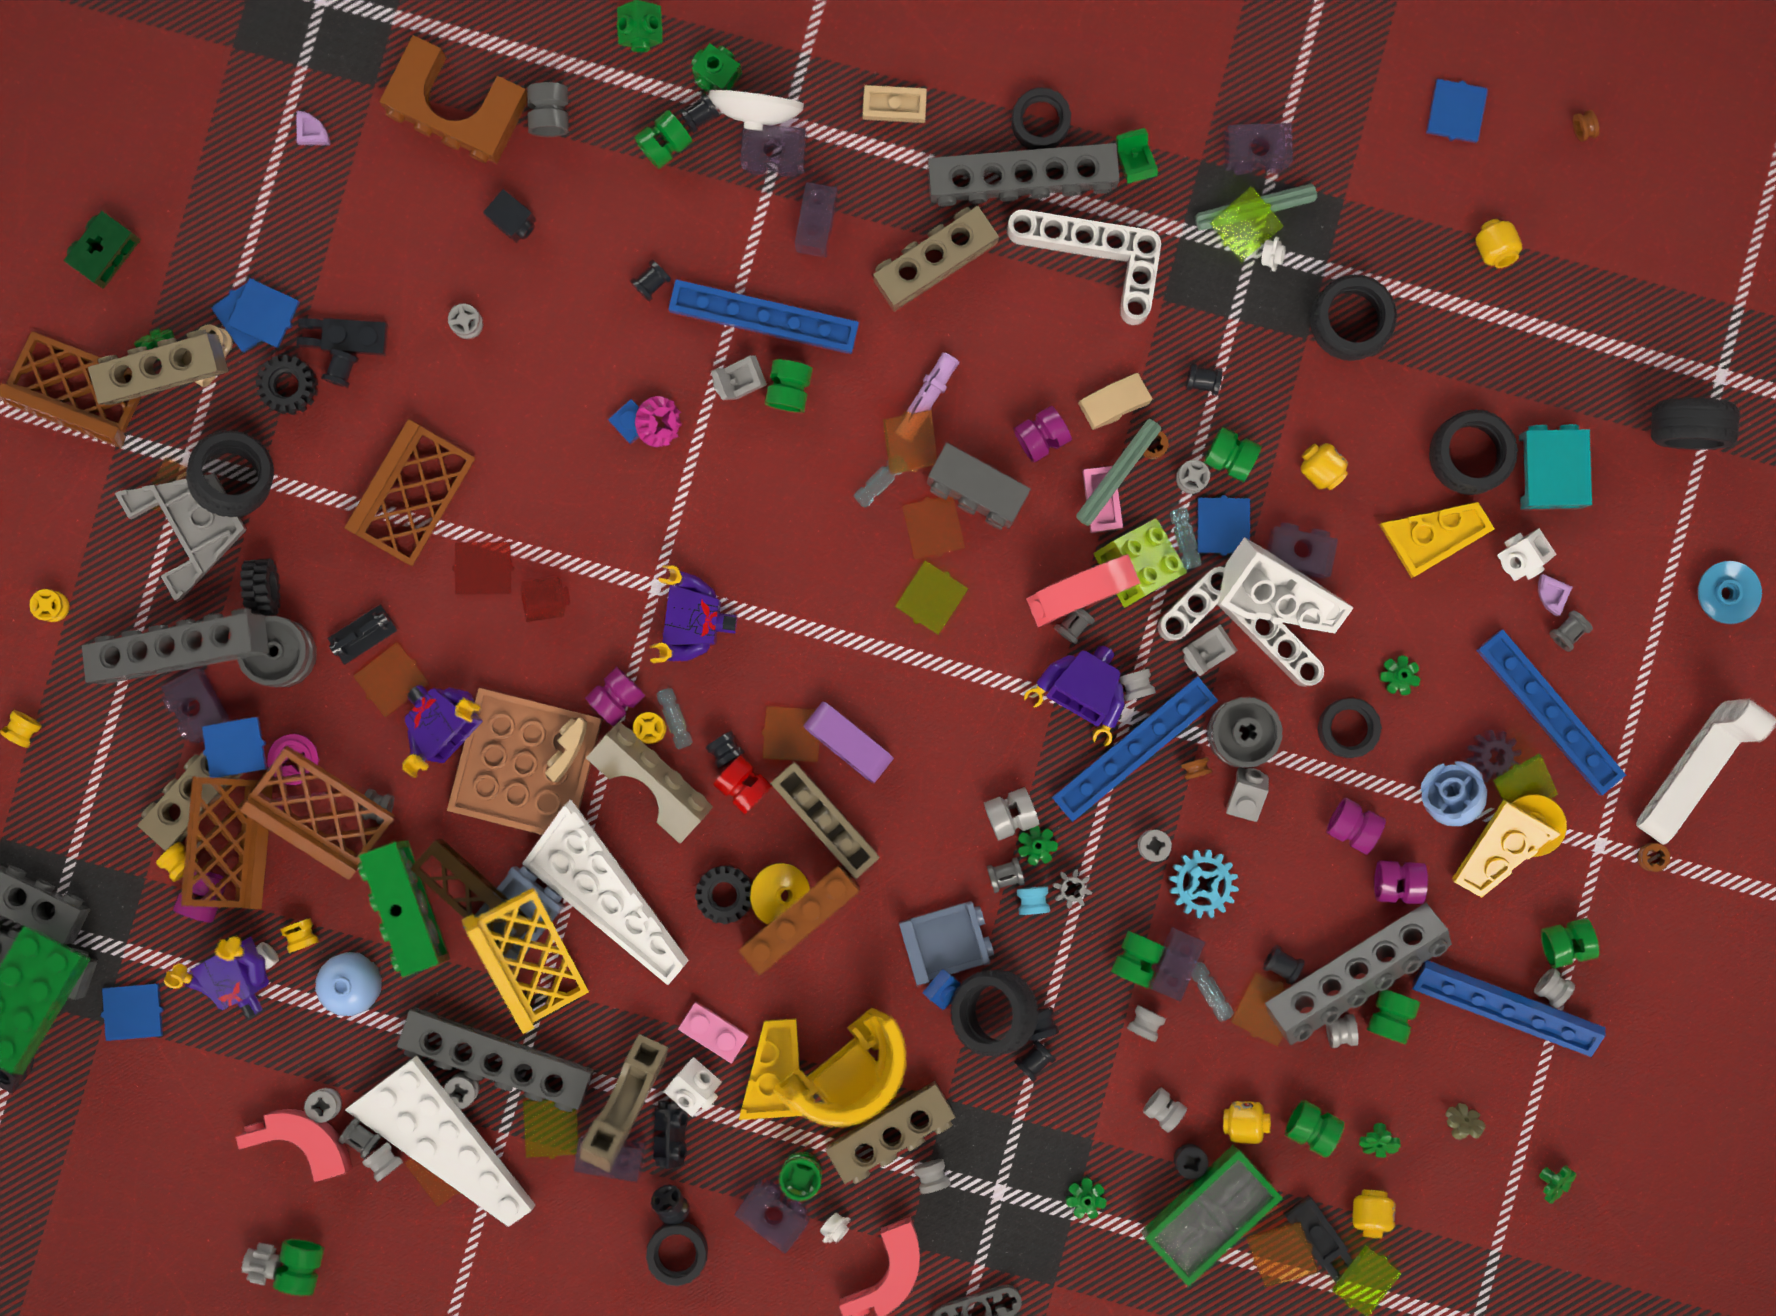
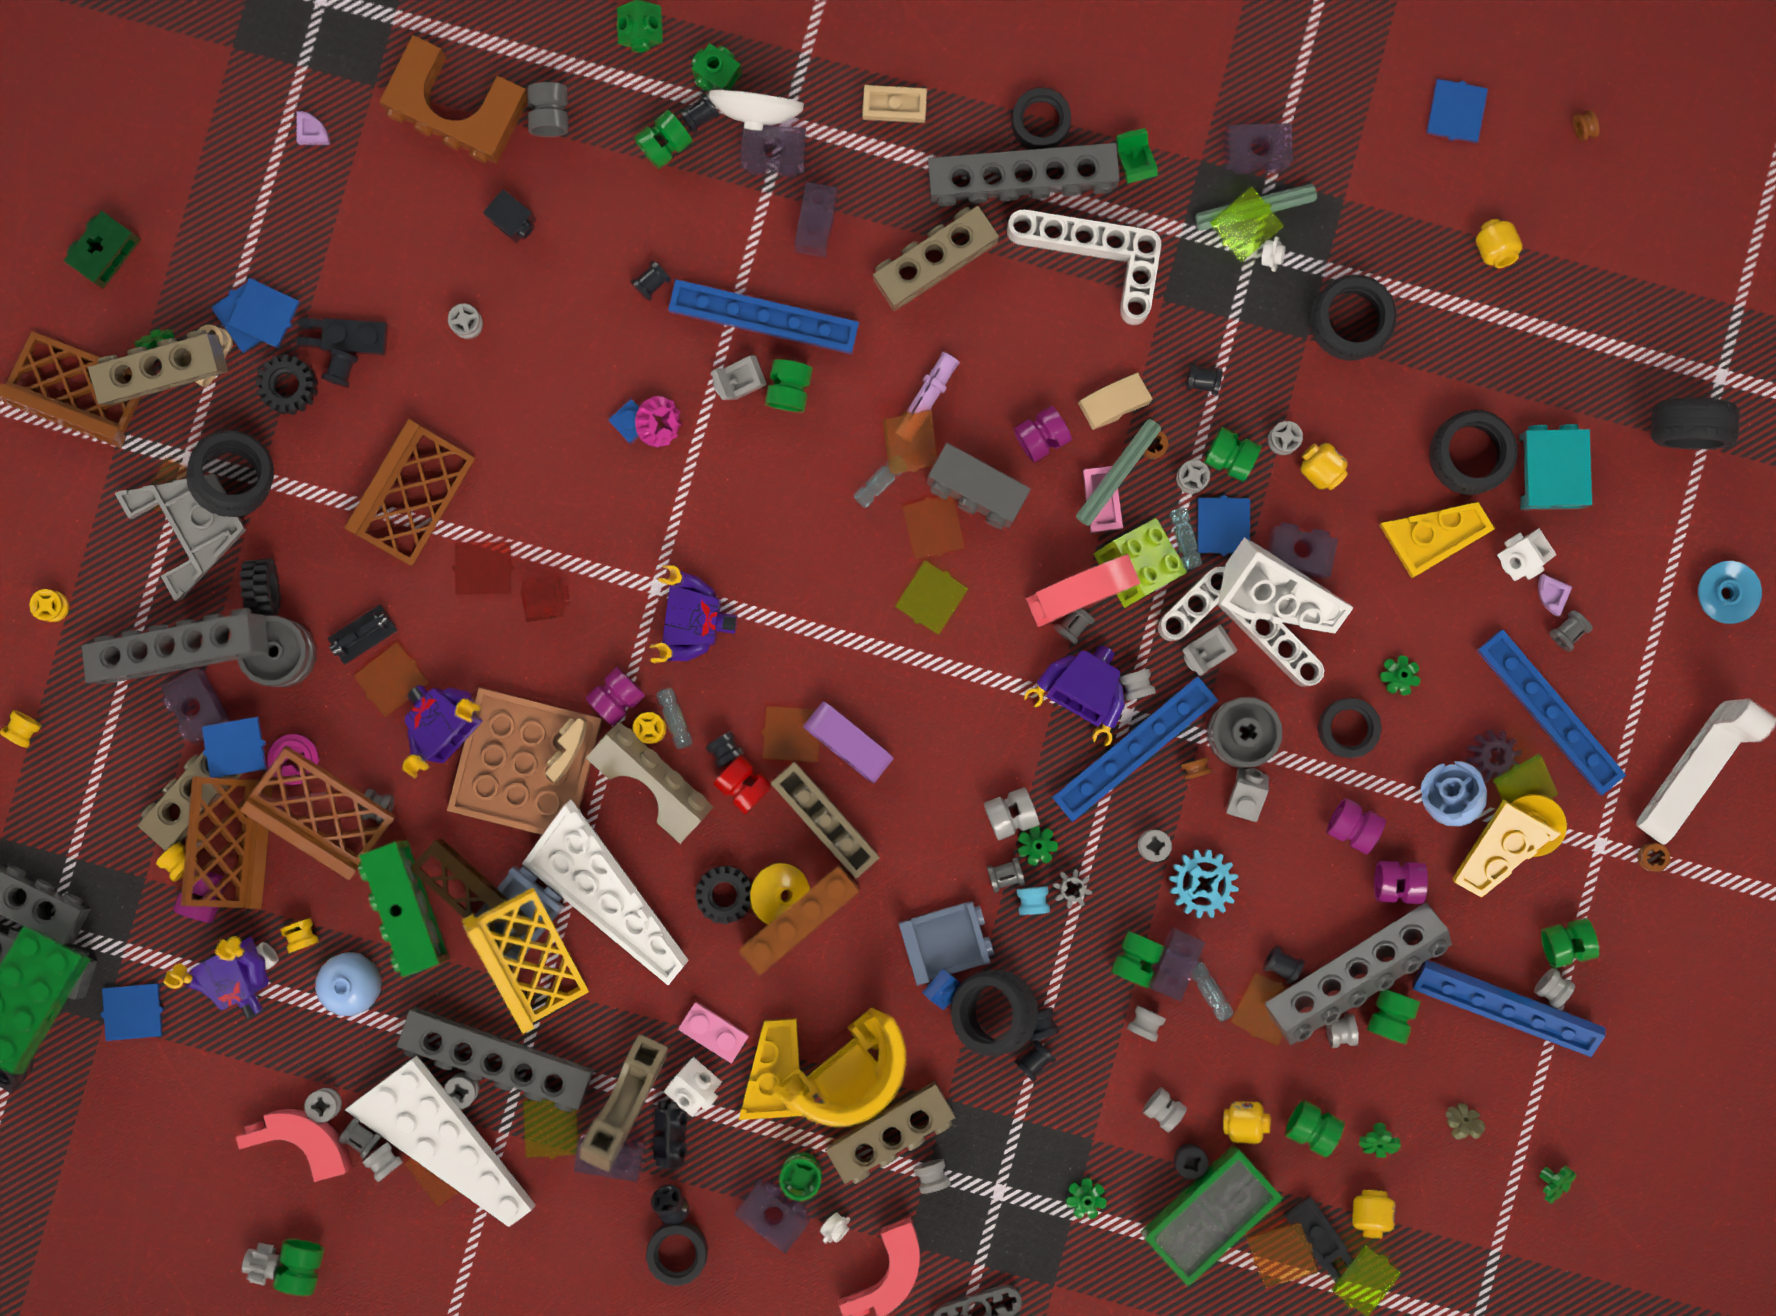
none -> light grey wheel [1268,421,1303,455]

